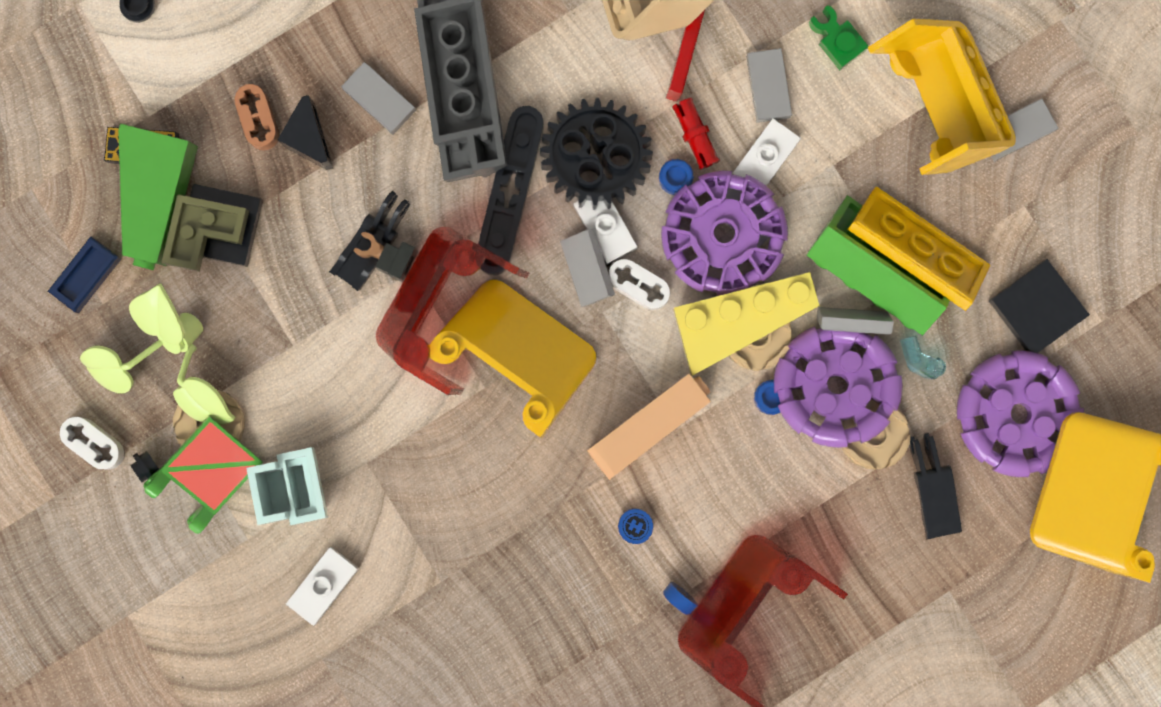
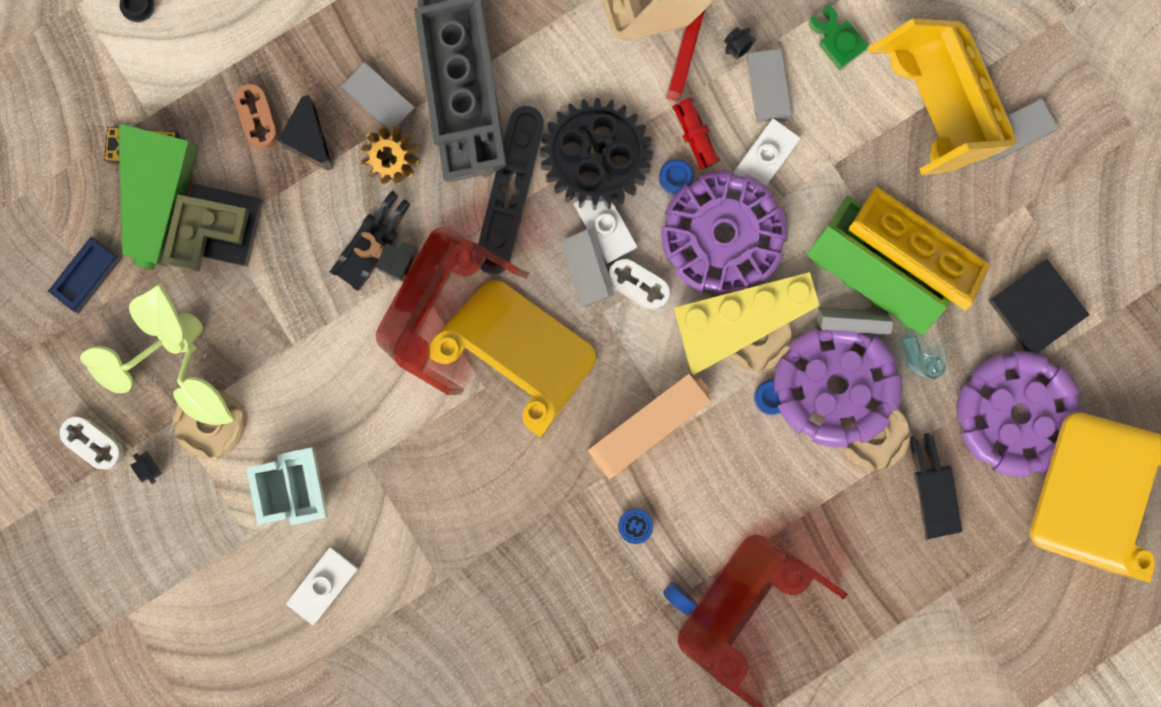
coral flag [143,416,263,534] -> none
none -> pearl gold gear [361,125,420,185]
none -> black plate [724,27,756,59]

